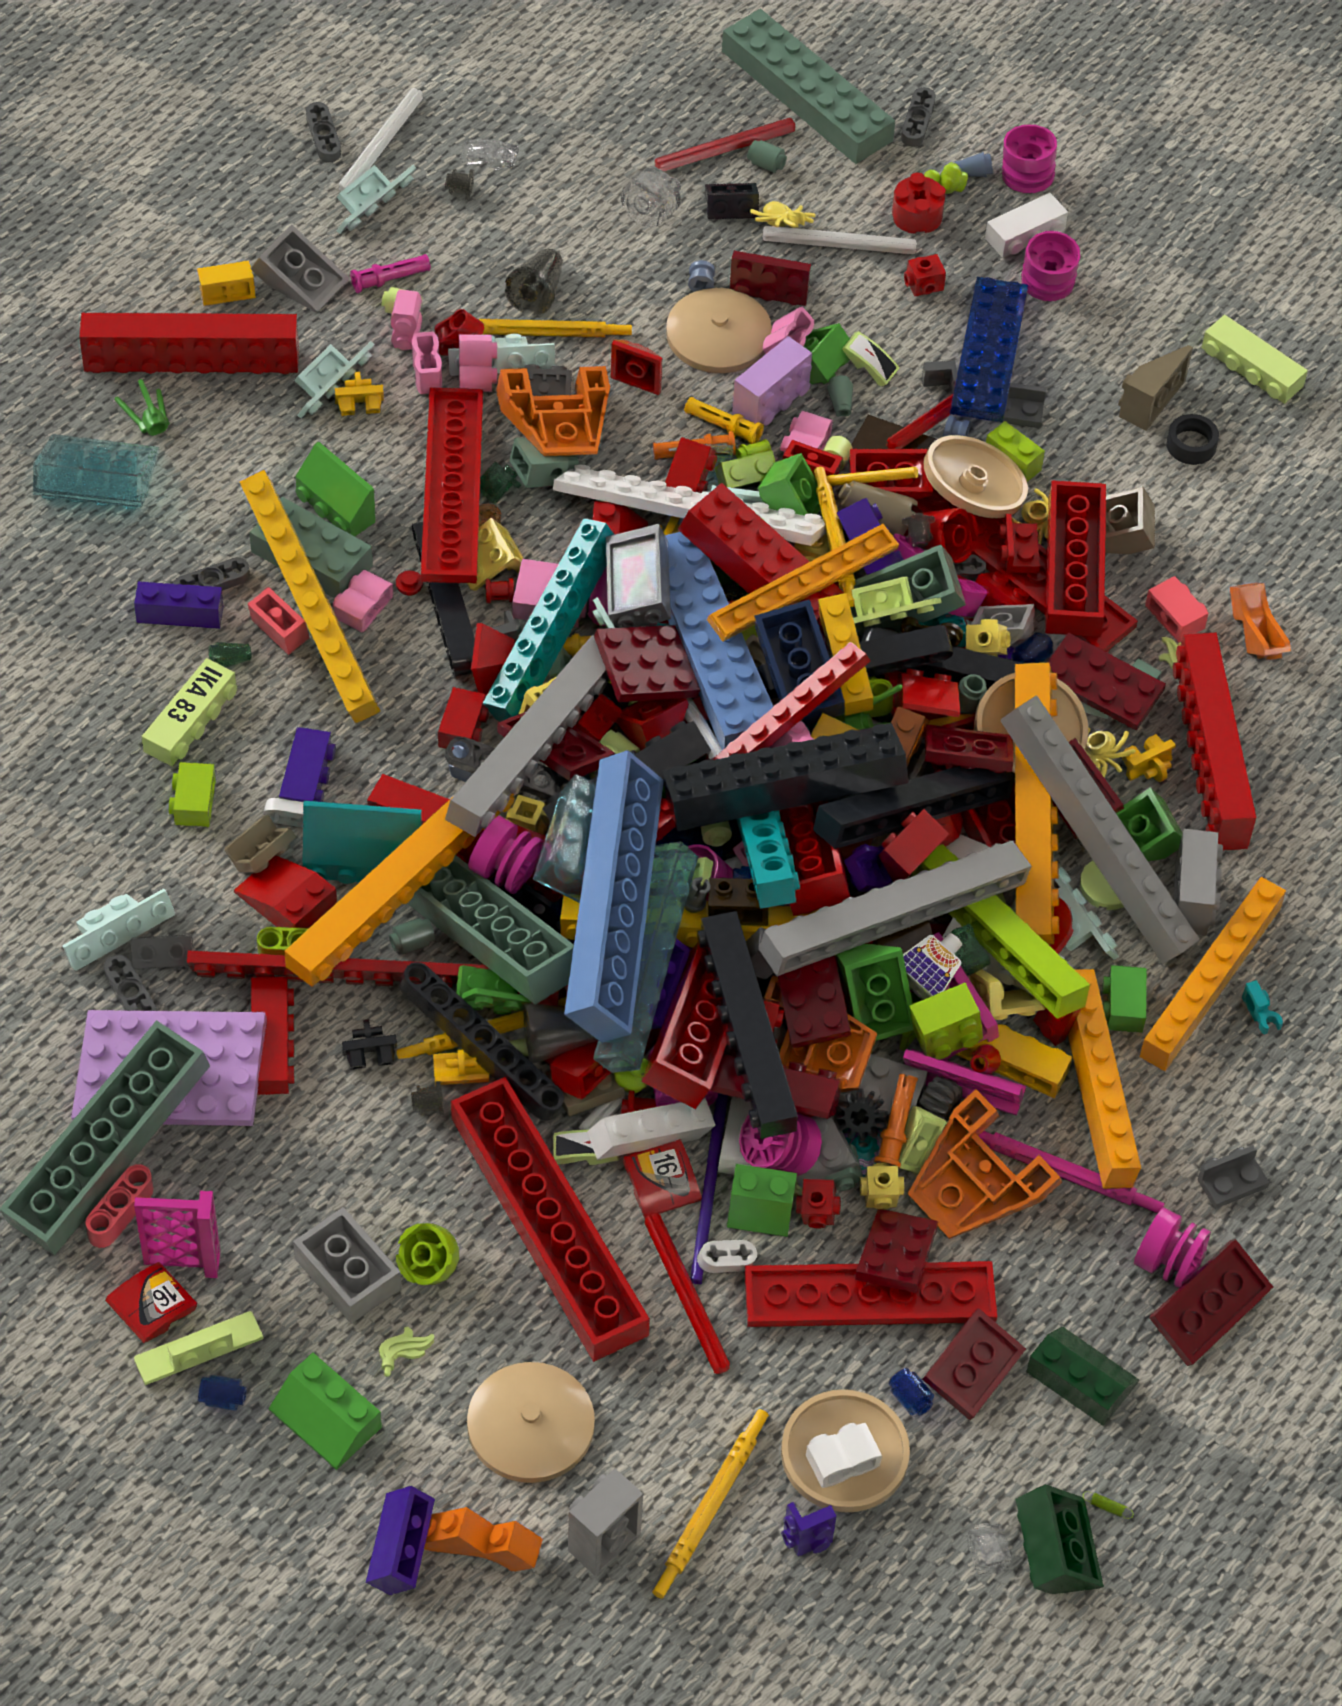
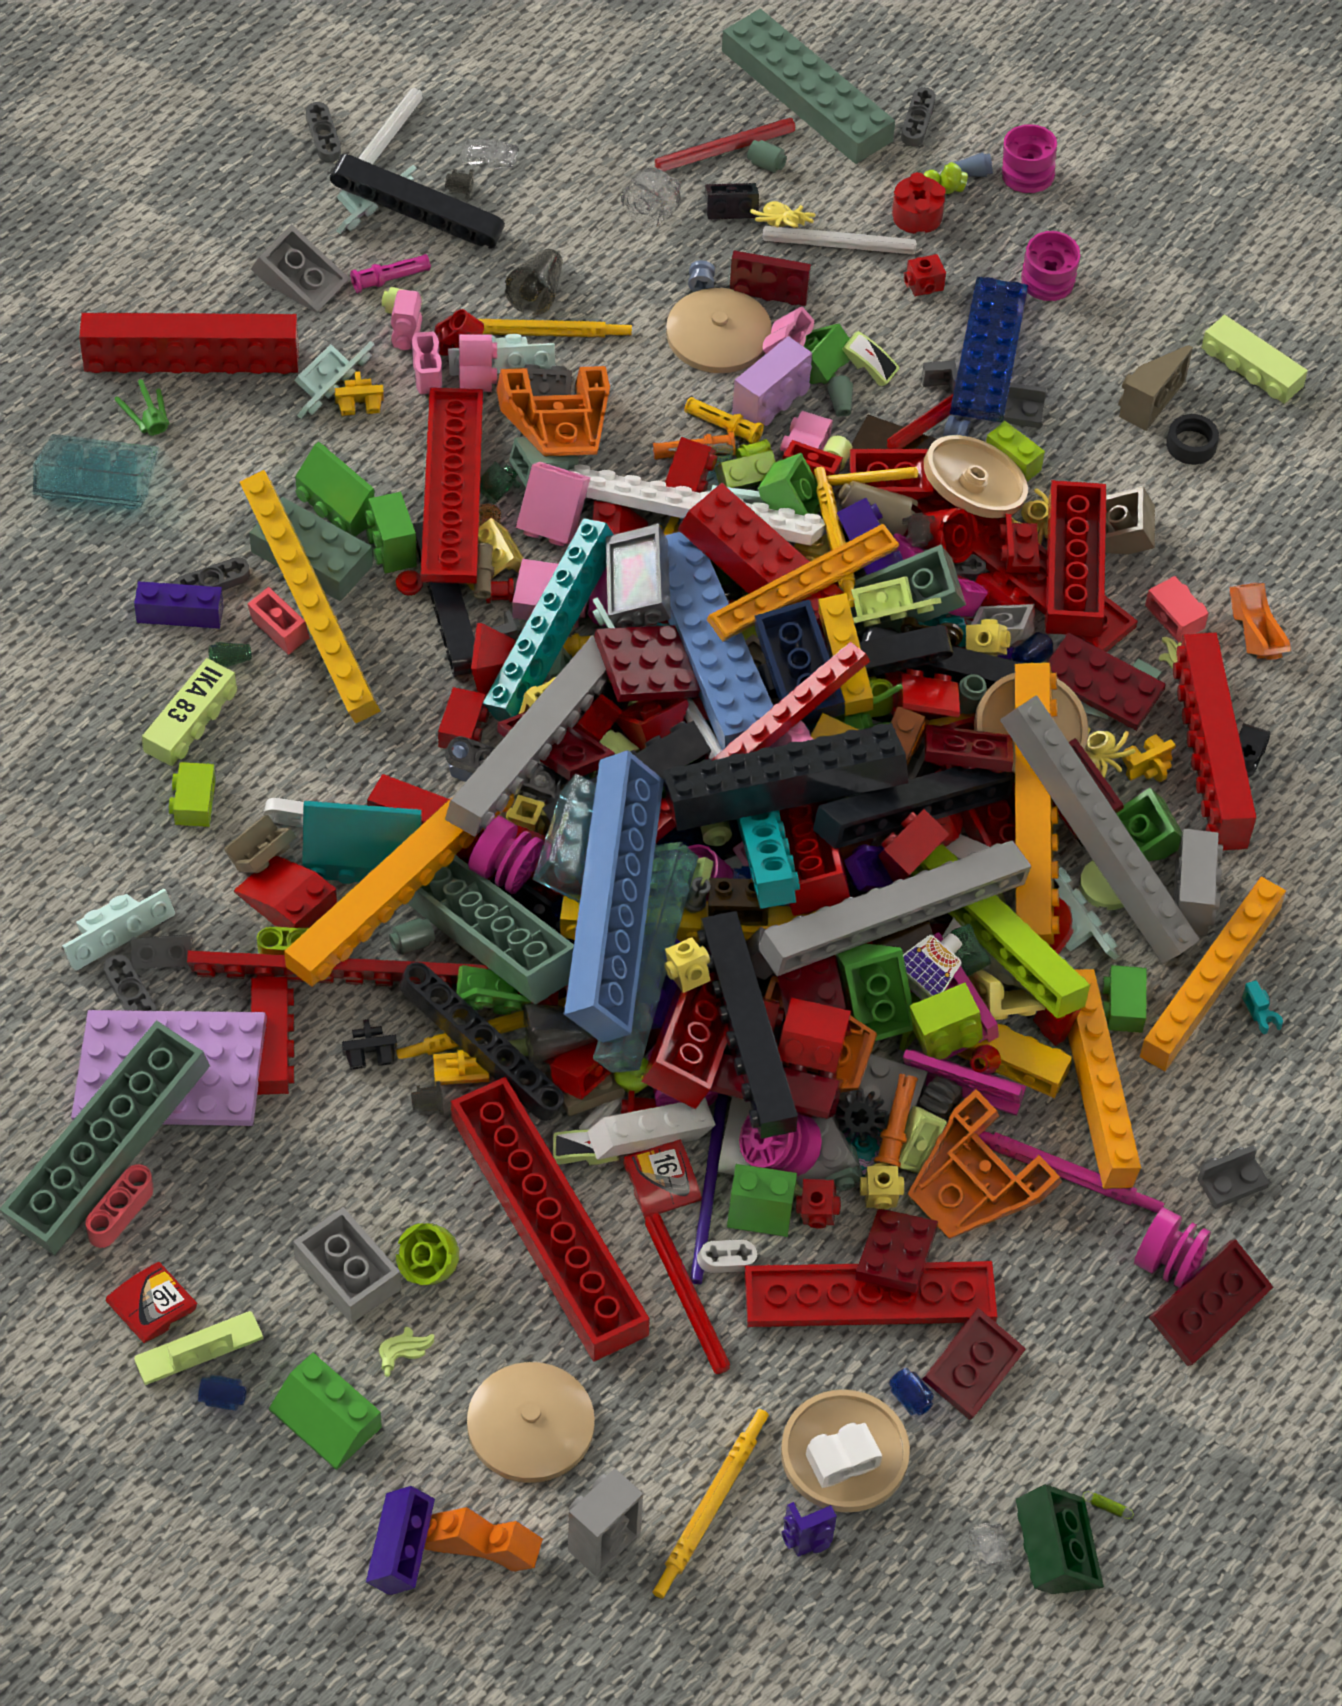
dark pink fence [134,1191,221,1278] -> none
yellow hinge [197,261,256,306] -> none
dark purple brick [279,727,336,802] -> none
bright pink brick [332,570,393,632] -> none
red slope [611,340,663,395] -> none
white brick [985,193,1068,258] -> none
dark green slope [1026,1326,1139,1426] -> none
none -> black beam [330,154,505,249]
none -> bright green brick [365,491,417,574]
none -> dark tan pin [473,543,494,599]
none -> bright pink brick [516,462,591,546]
none -> light yellow brick [664,937,710,993]
none -> red slope [778,997,851,1073]
none -> black piece [1239,723,1271,778]

